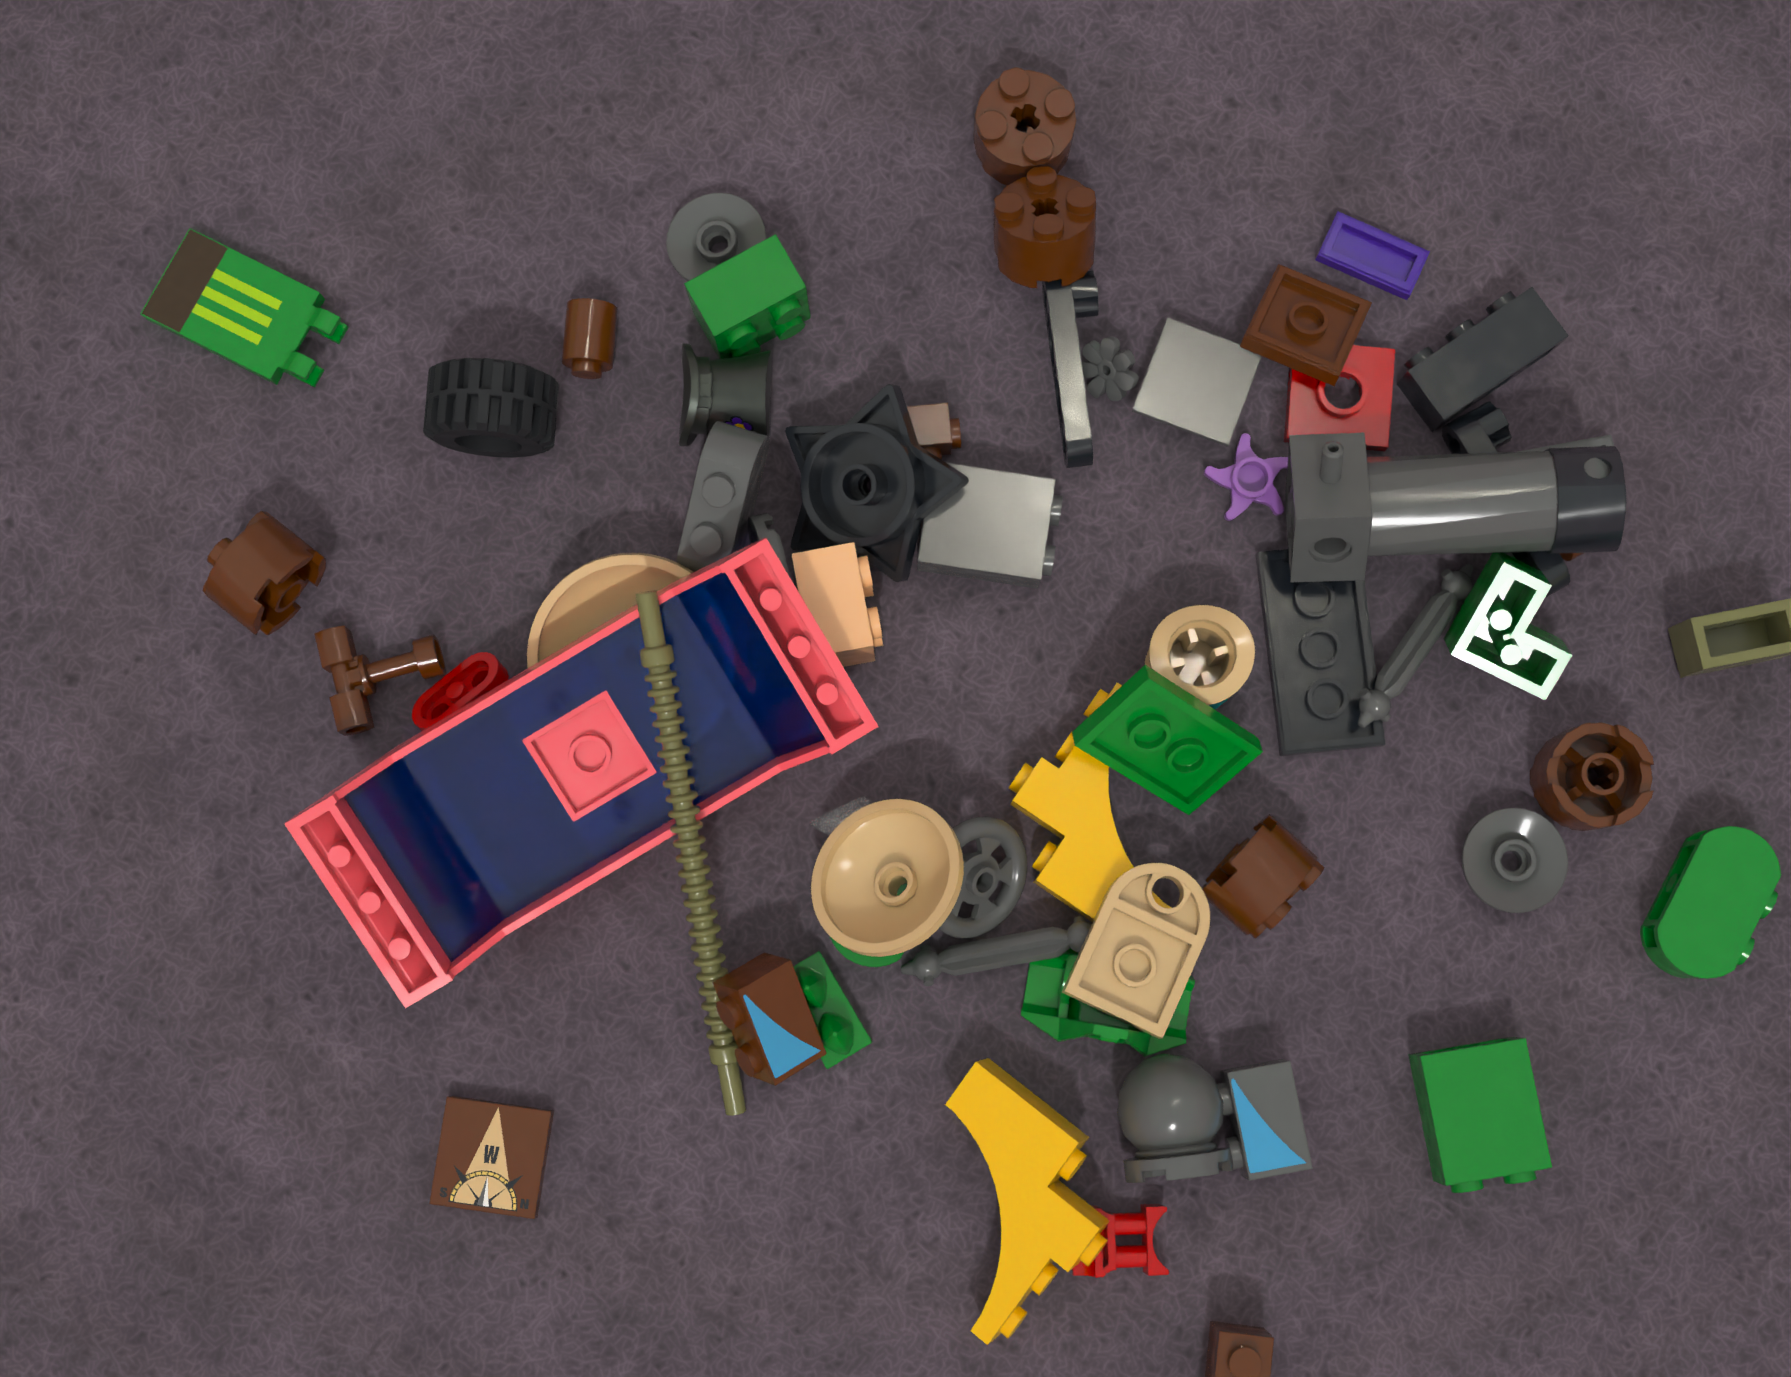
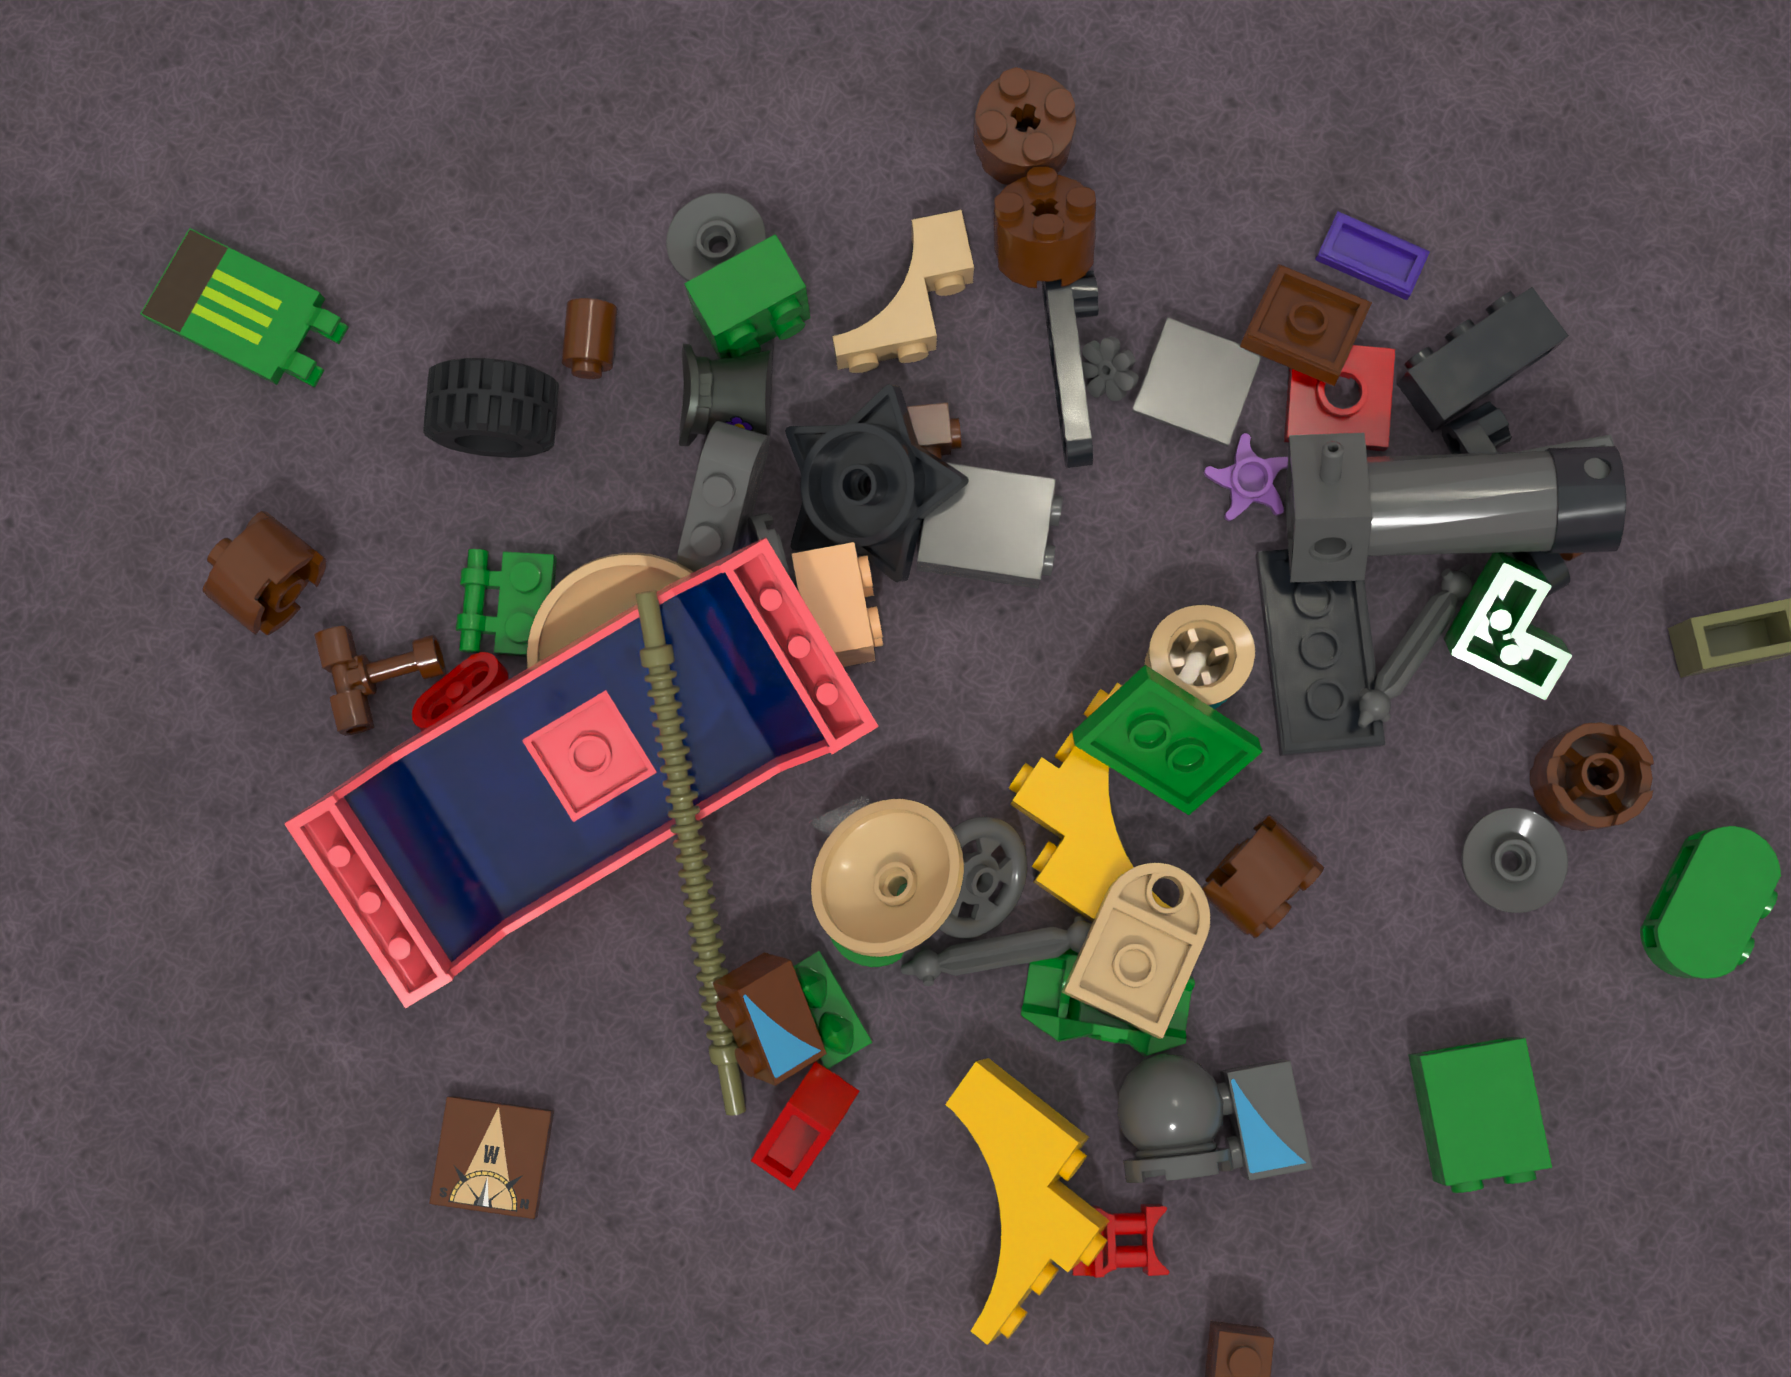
none -> green plate [456,549,557,657]
none -> red slope [750,1061,860,1190]
none -> tan arch [832,210,974,373]

